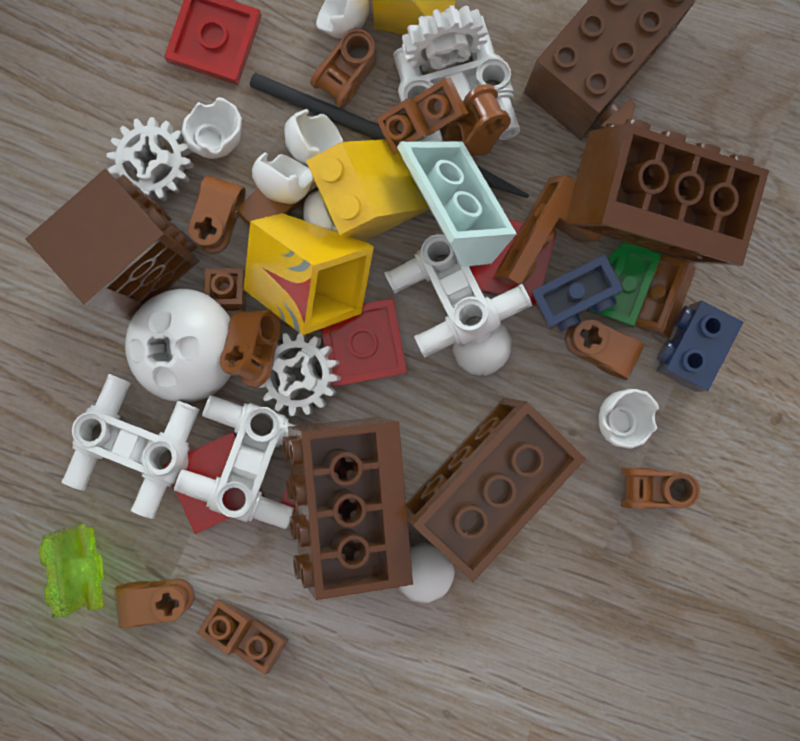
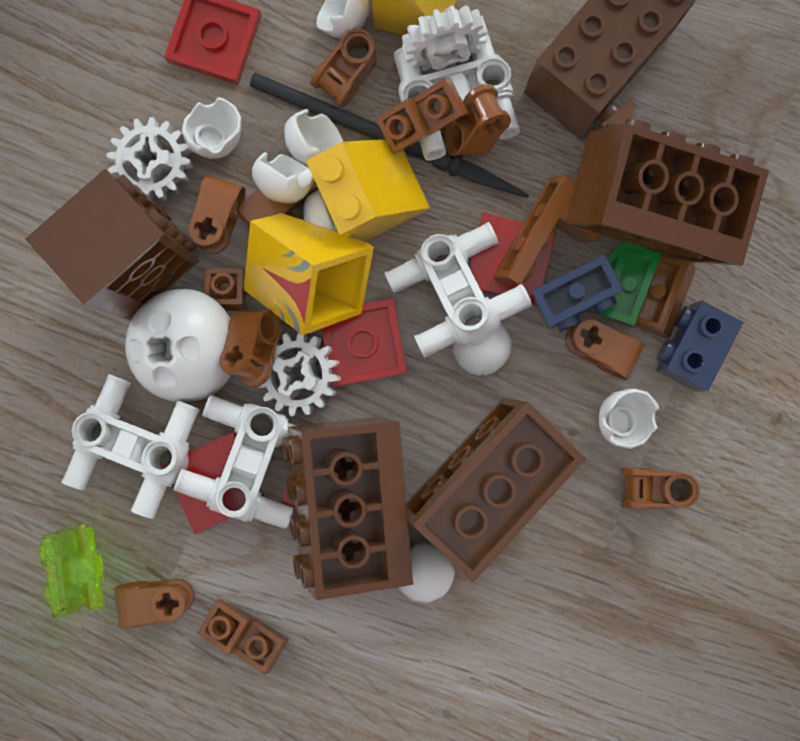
light aqua slope [397,142,517,267] -> none

